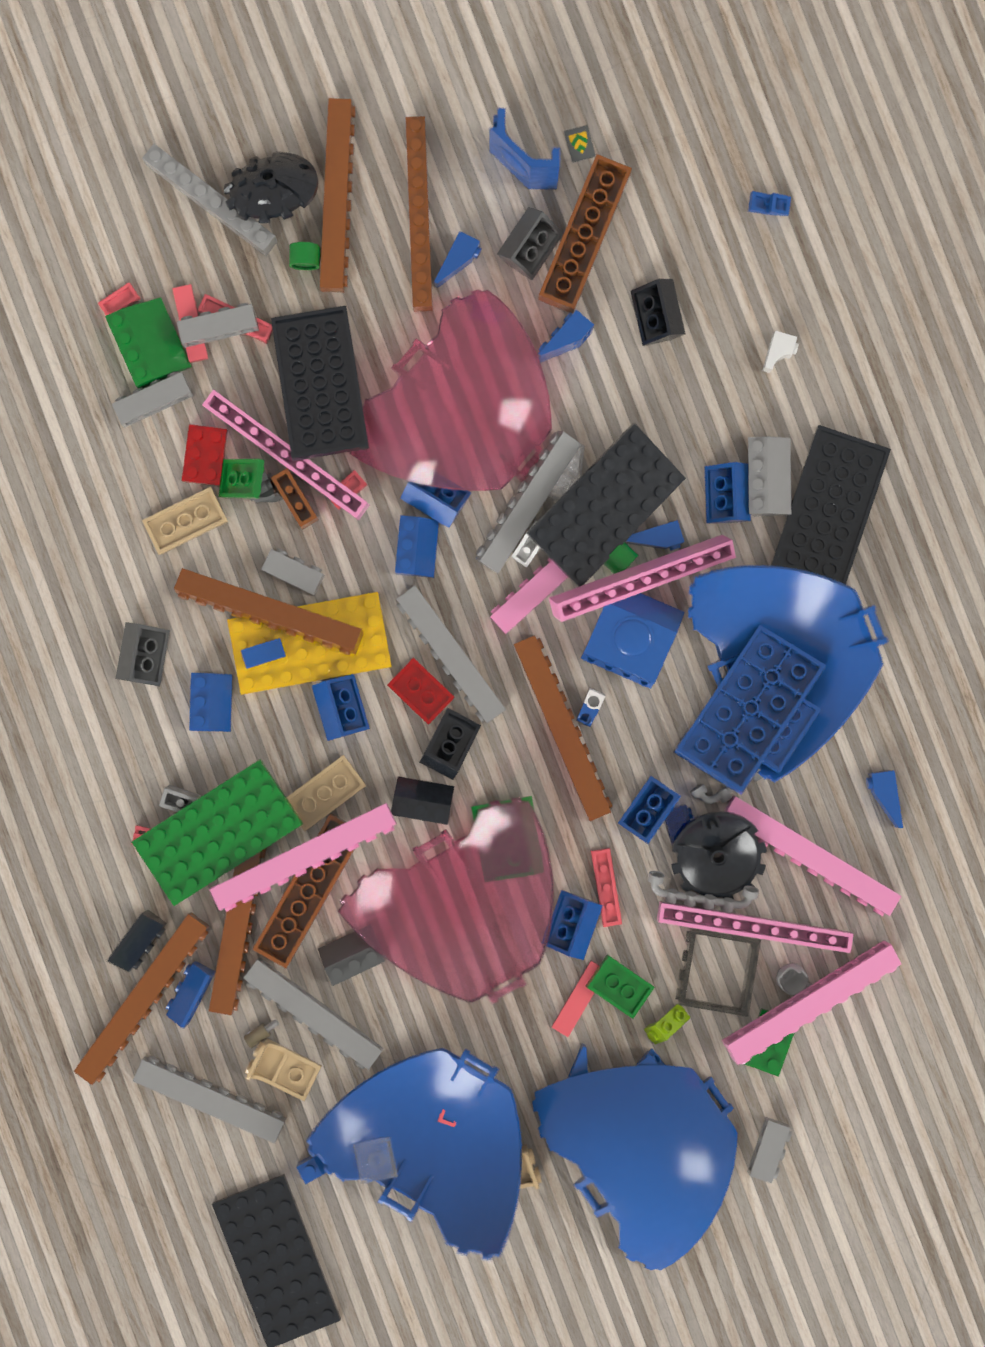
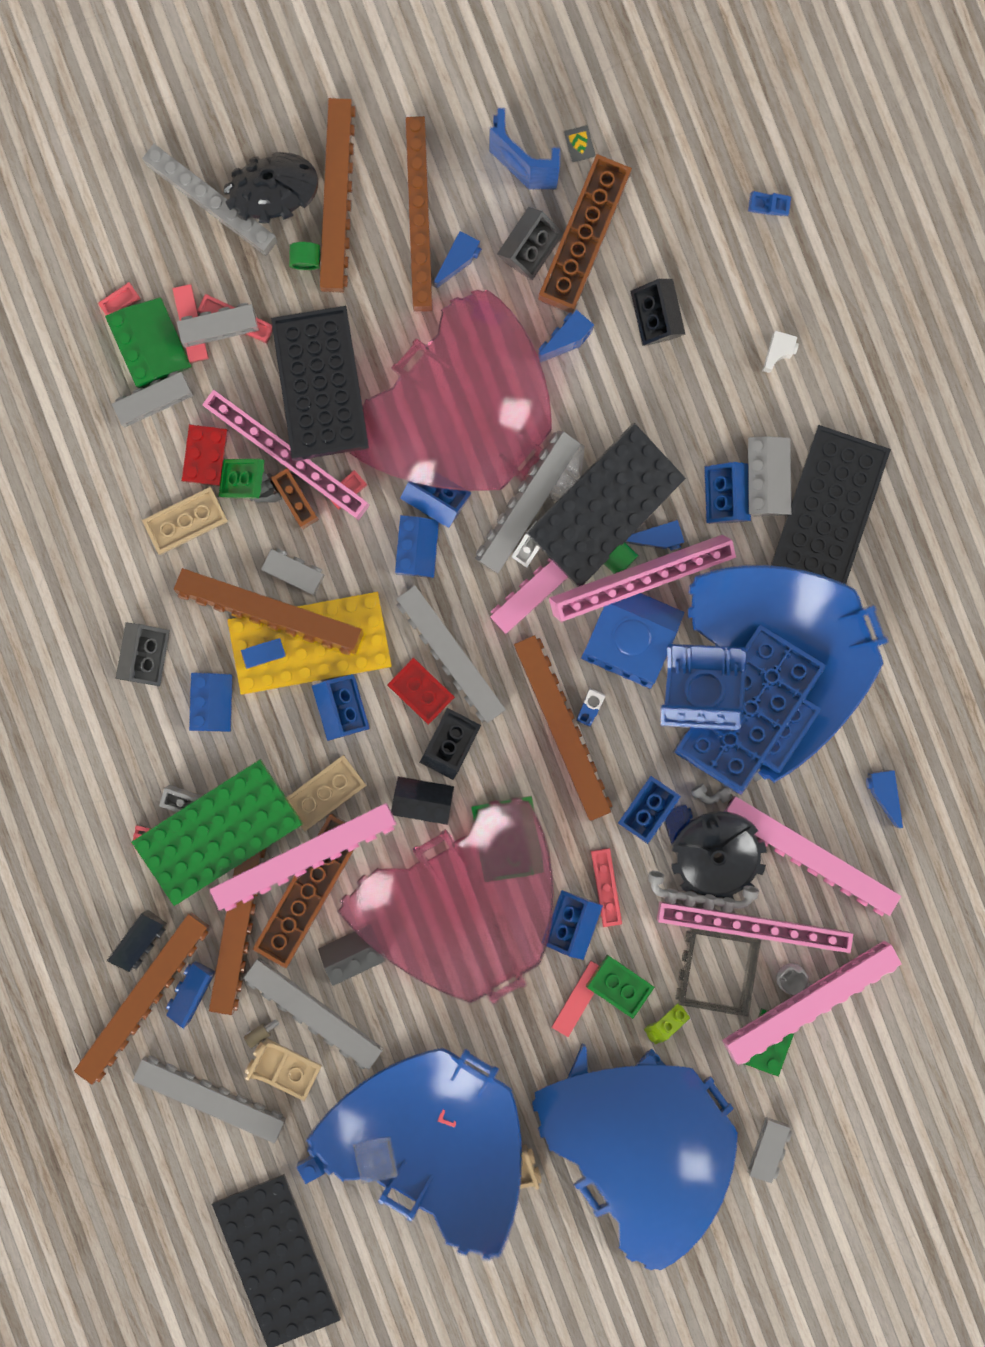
none -> blue panel [661,644,747,730]

